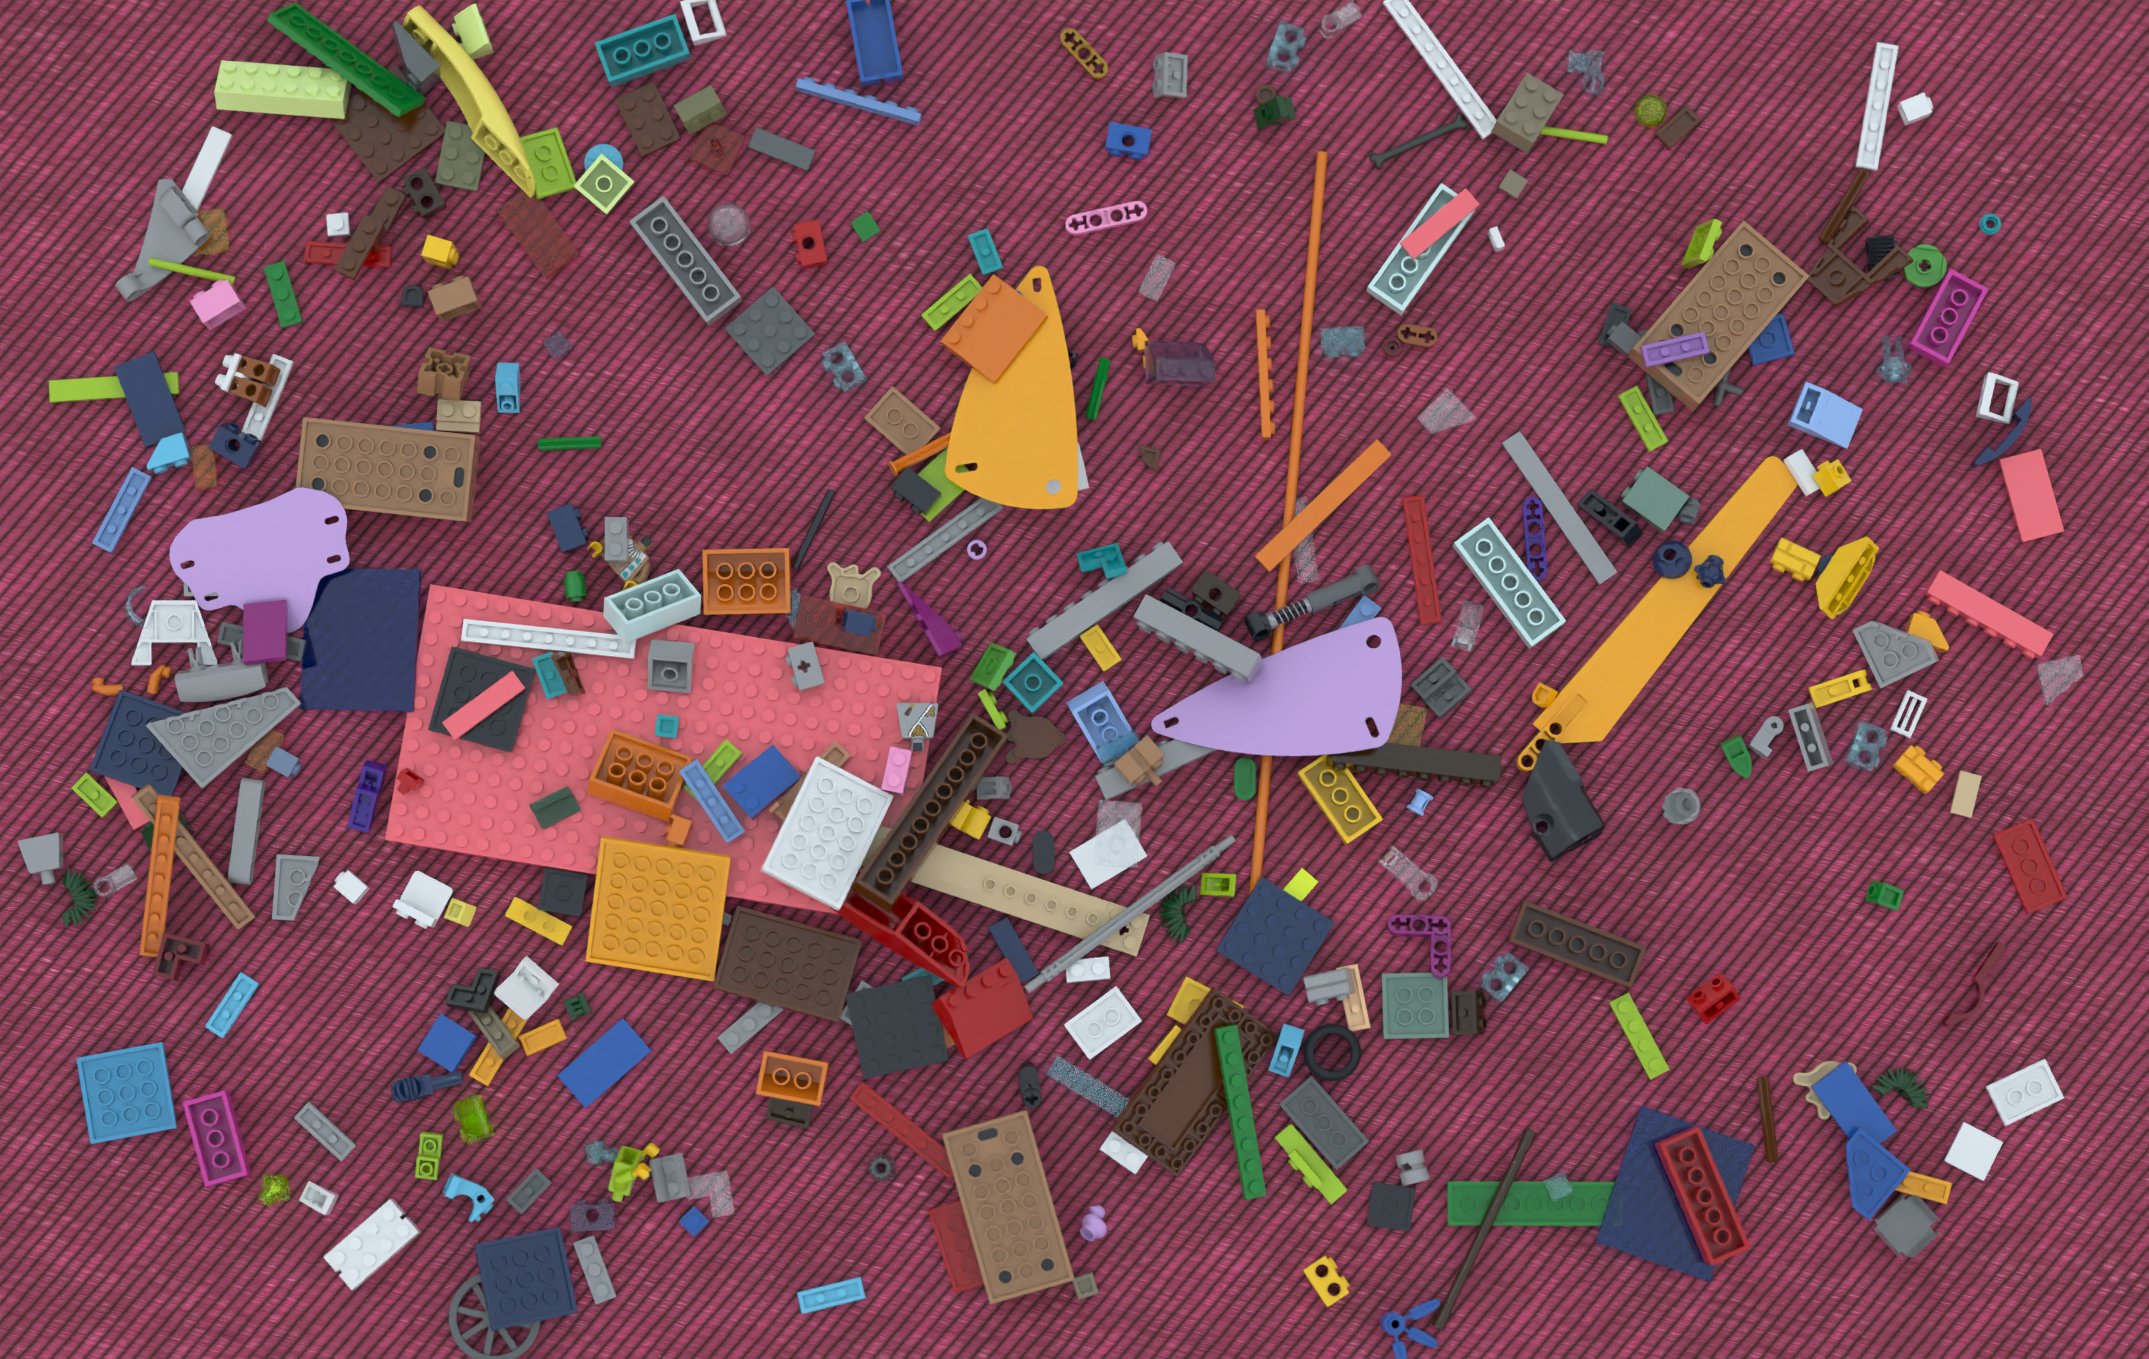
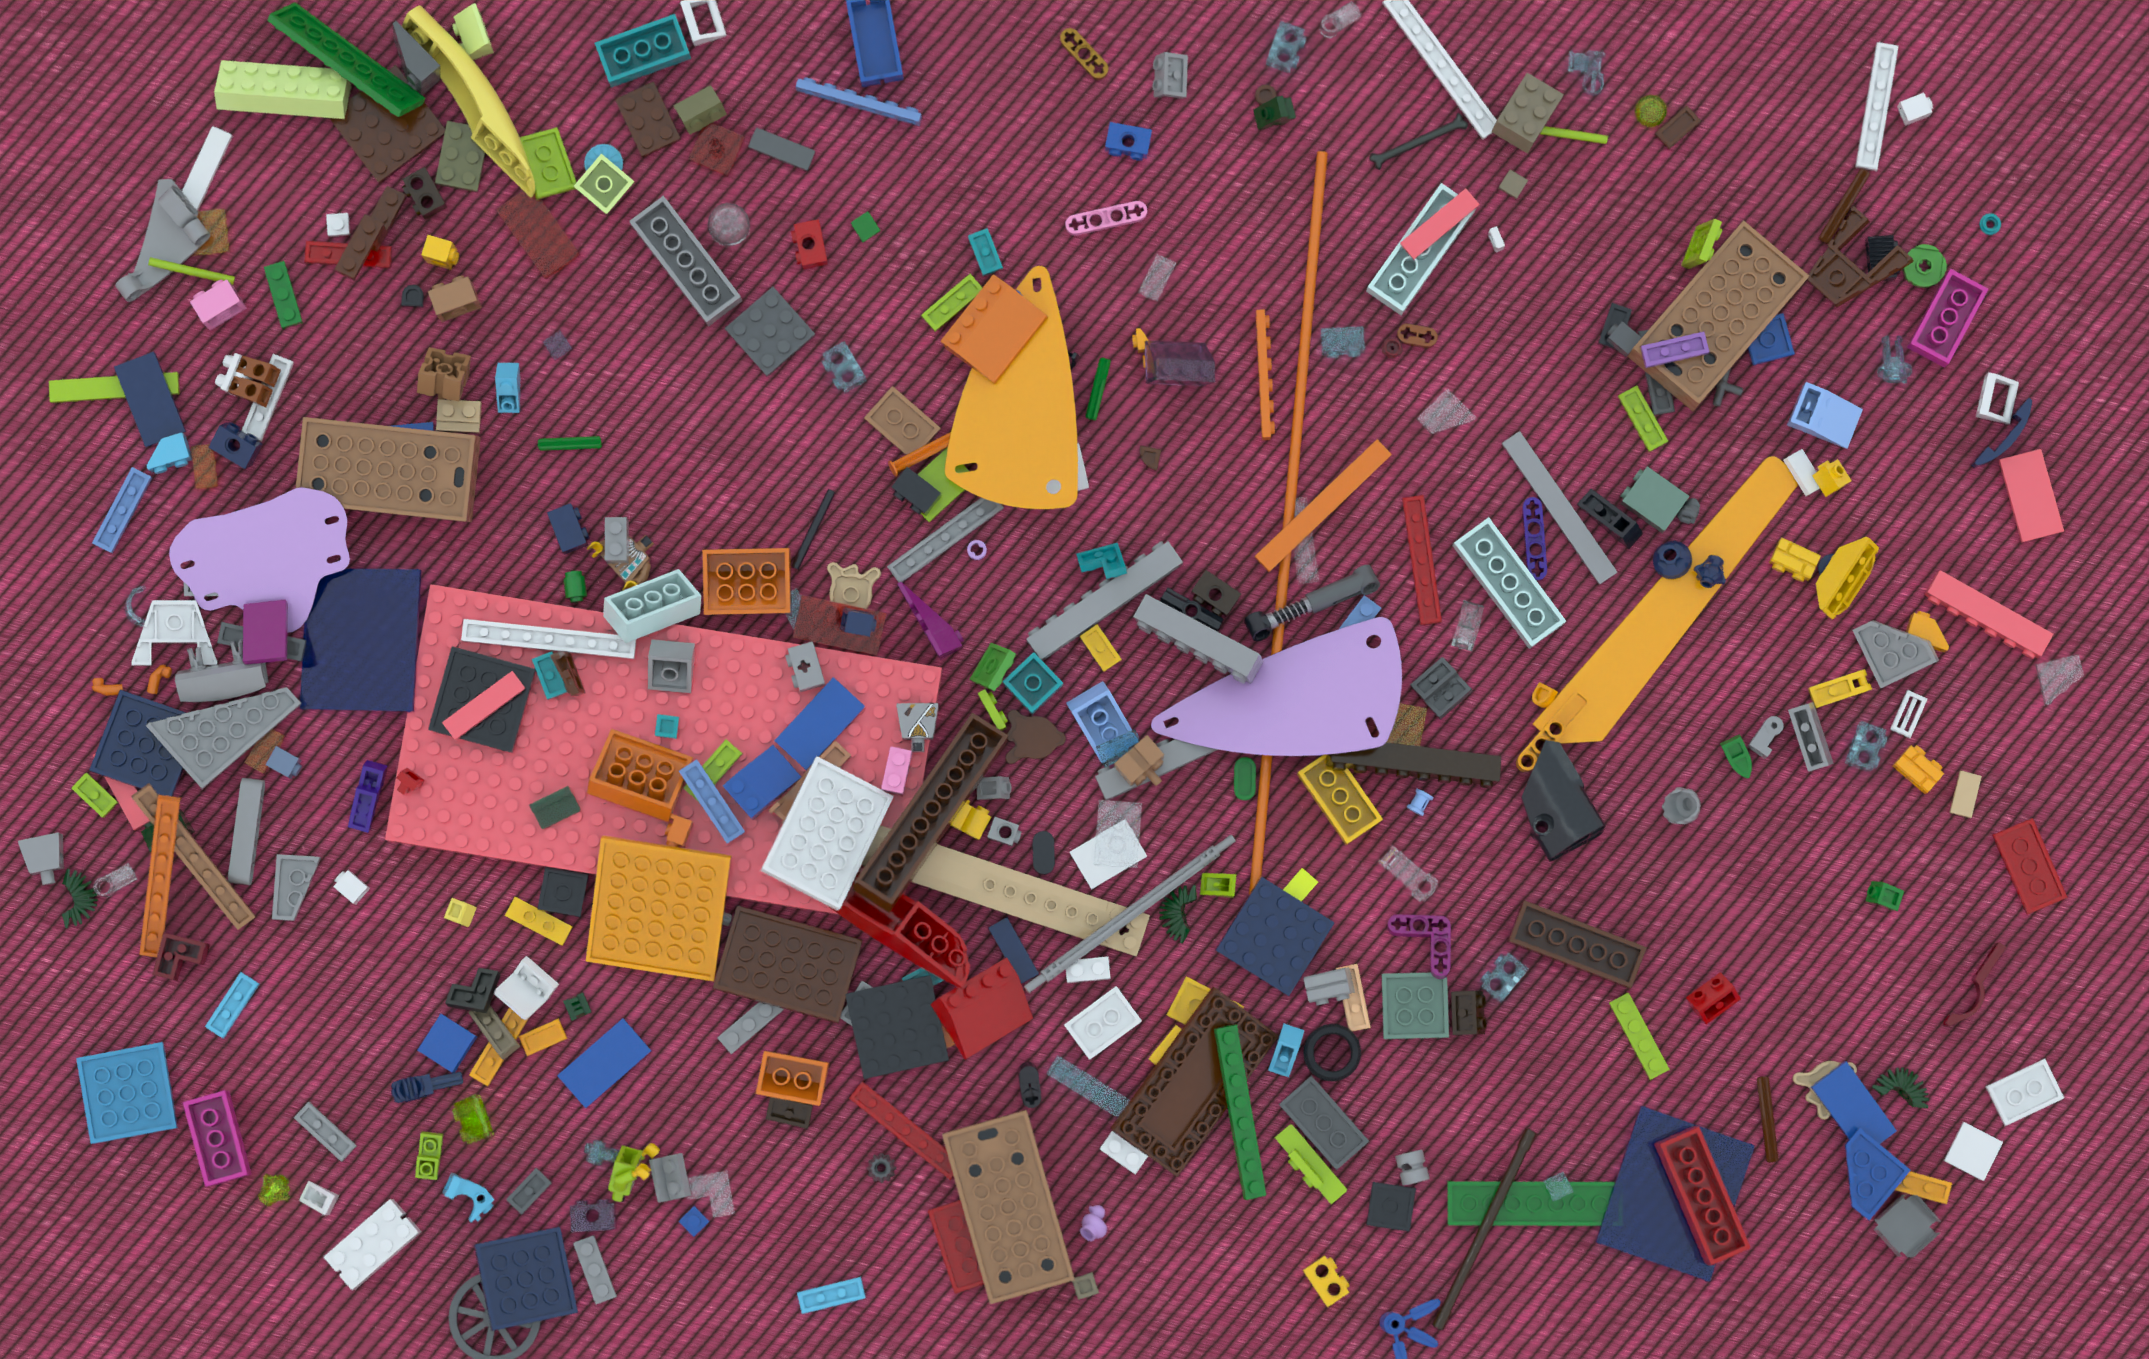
white bracket [392,871,453,929] -> none
none -> blue tile [774,677,865,770]

